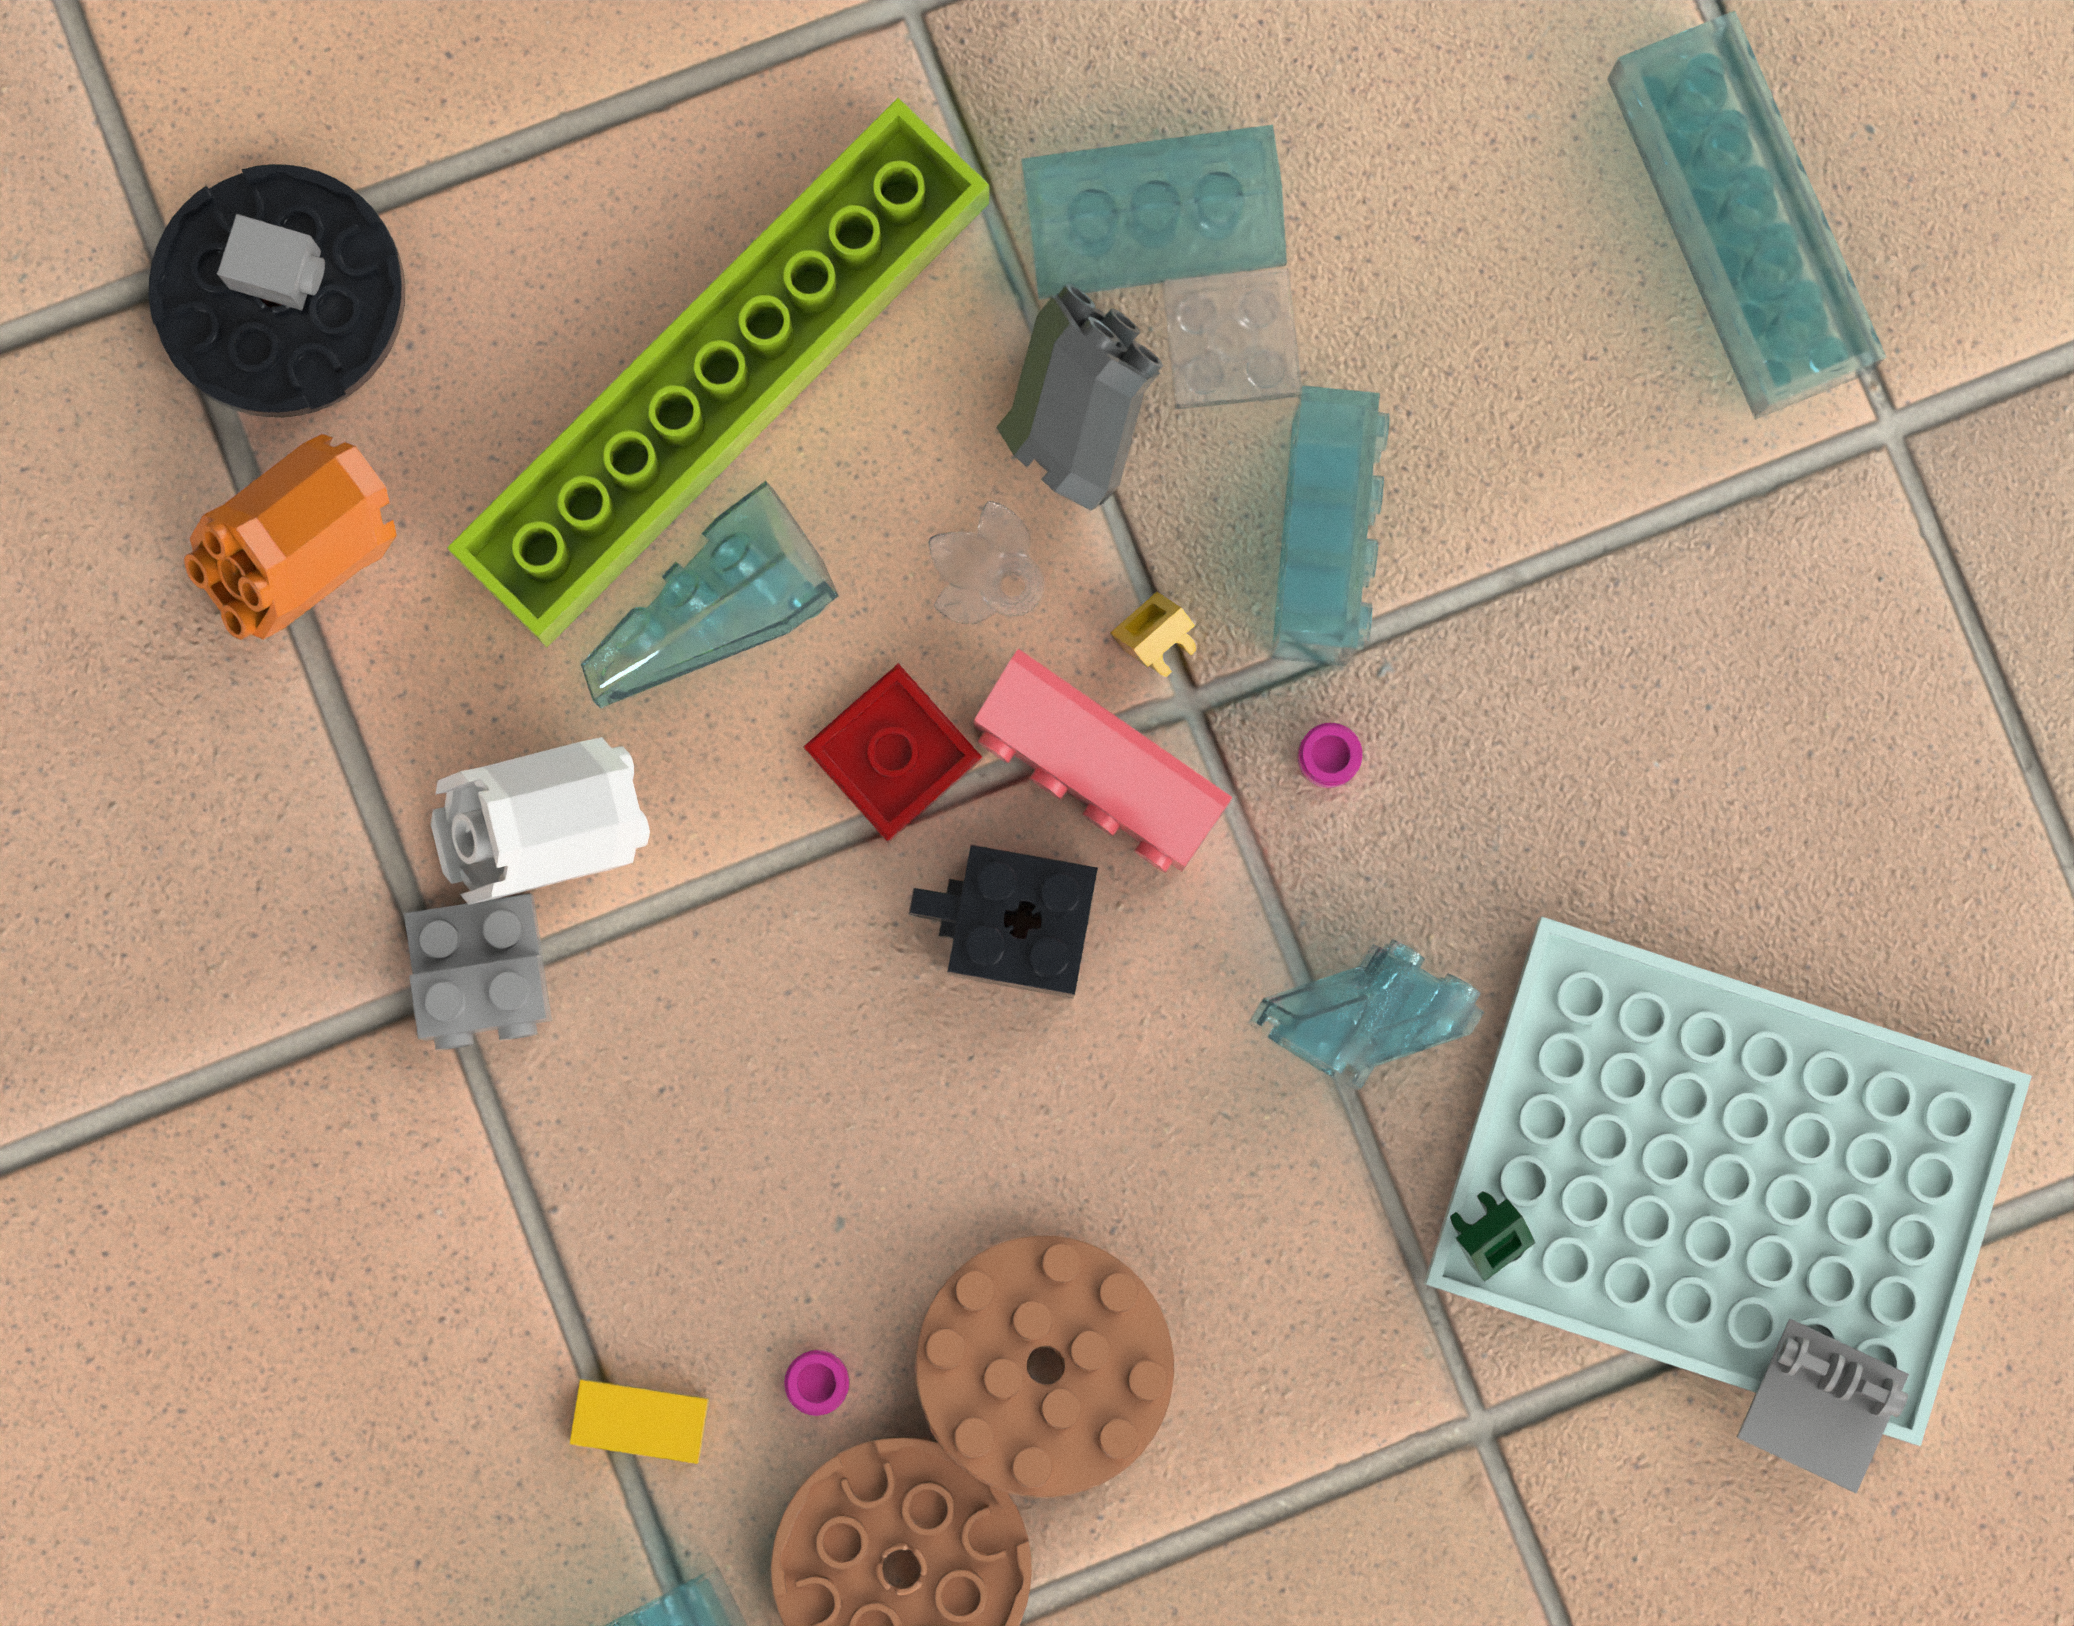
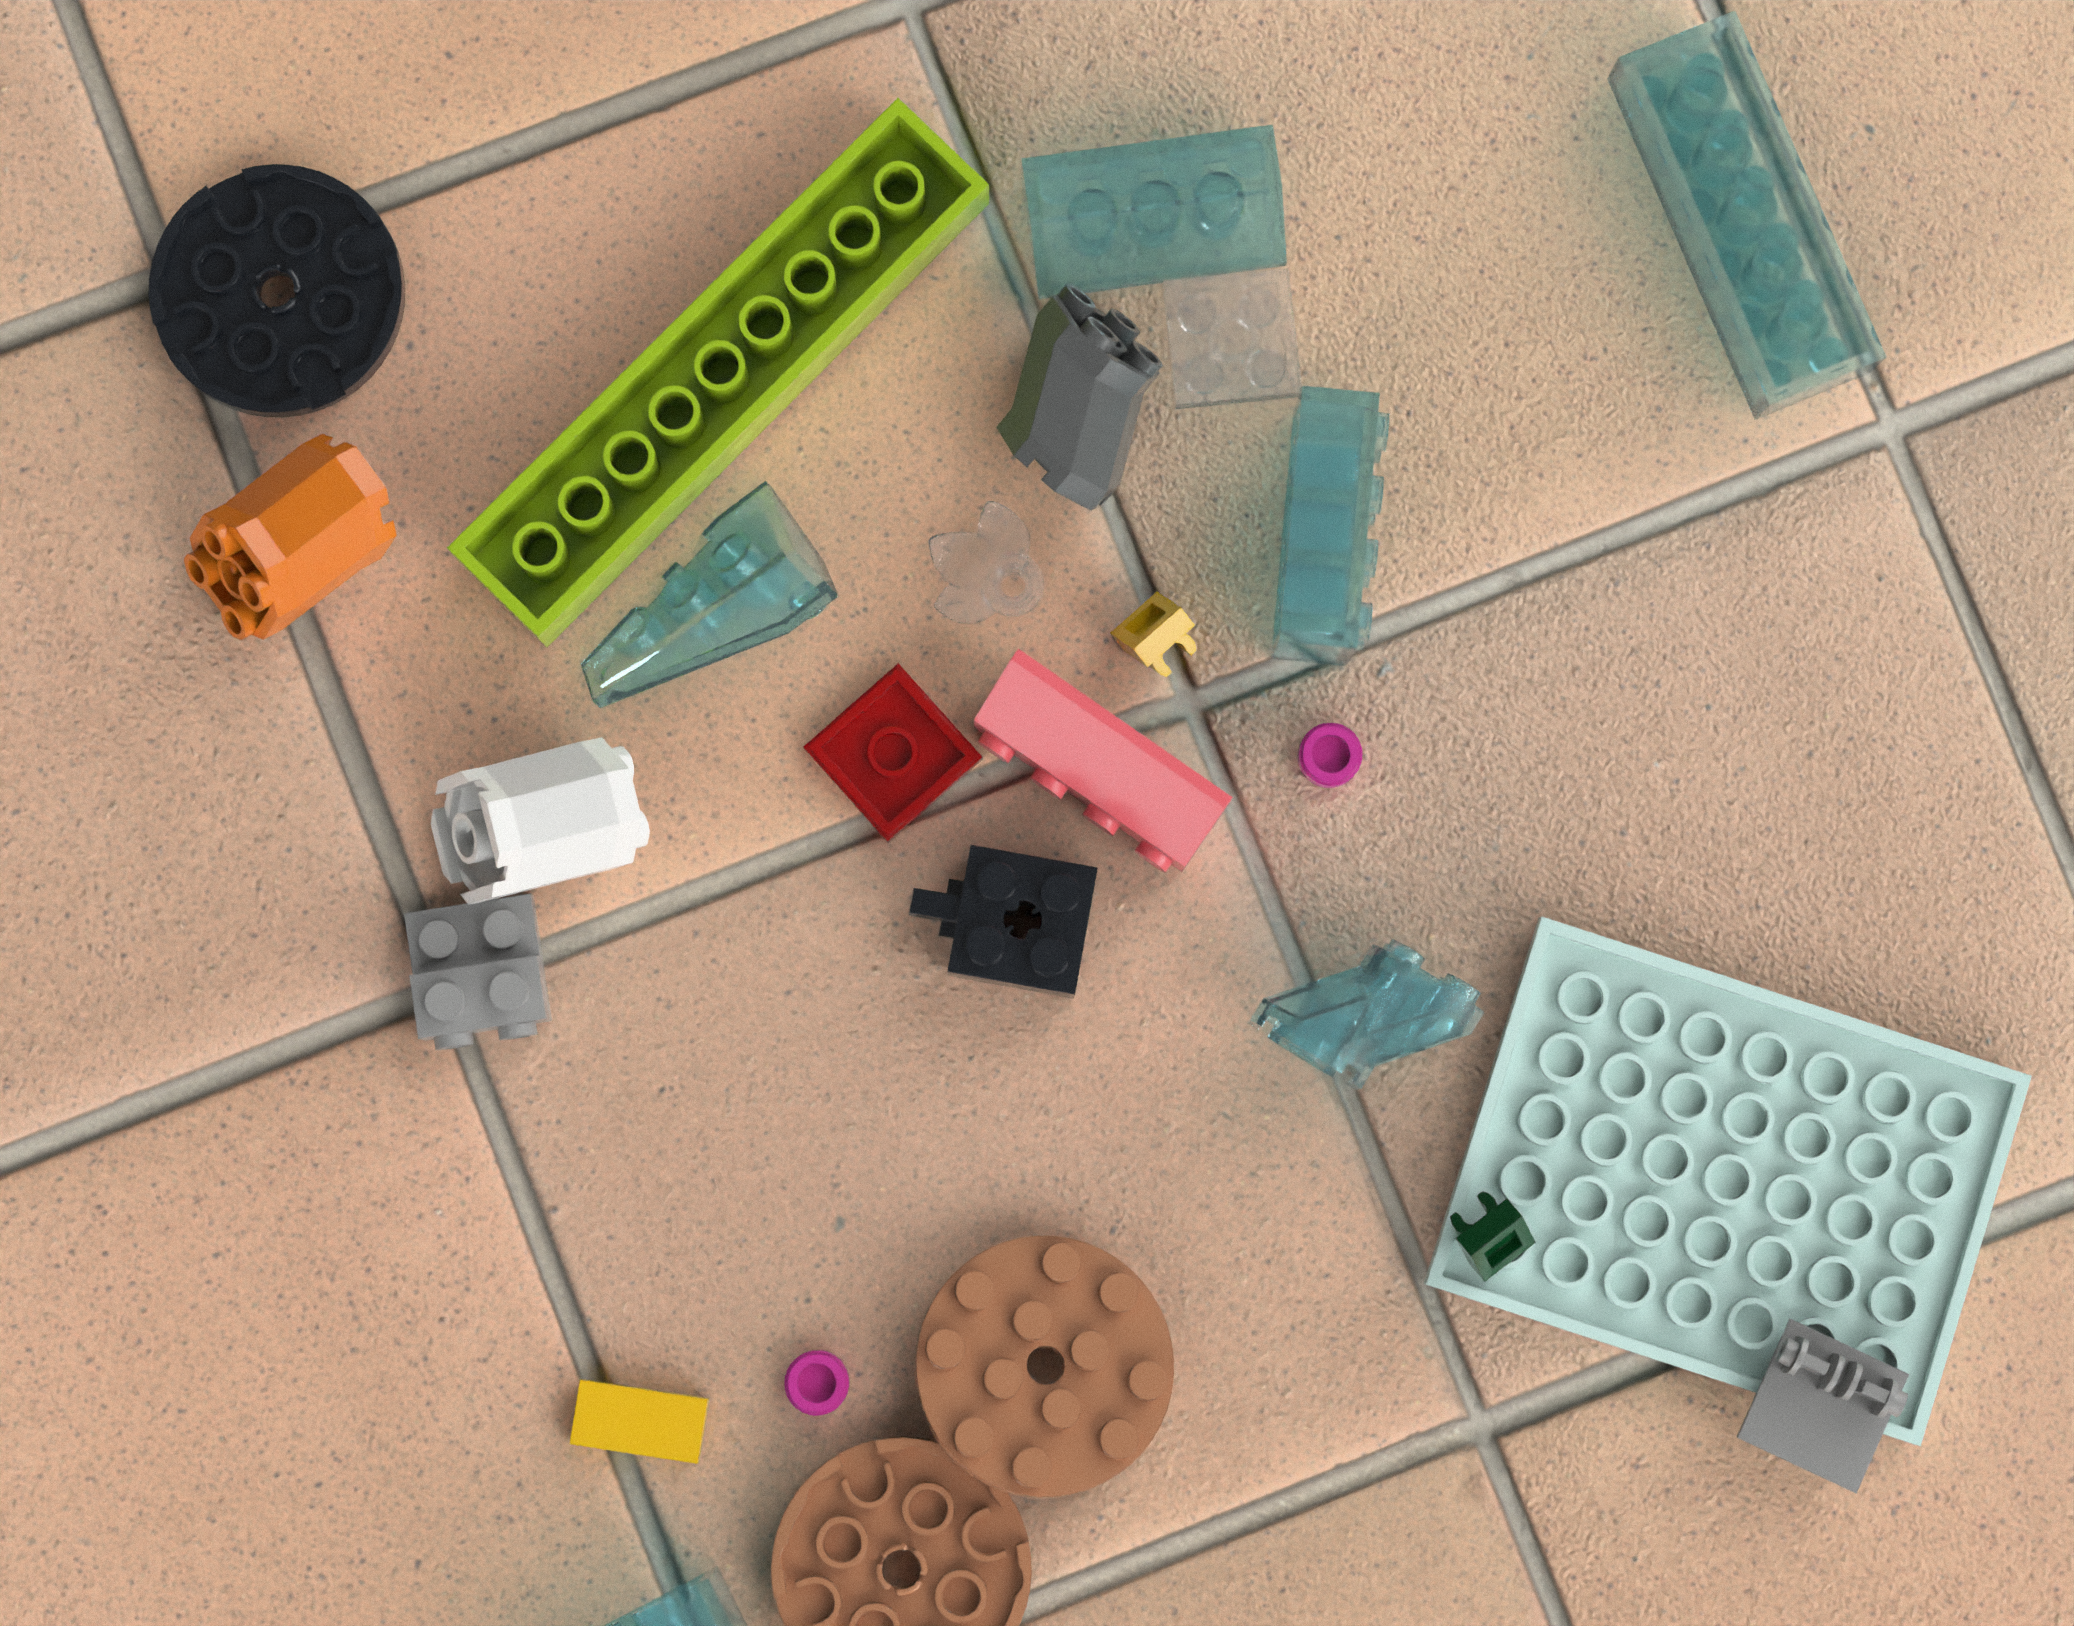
light grey brick [217,214,325,310] -> none

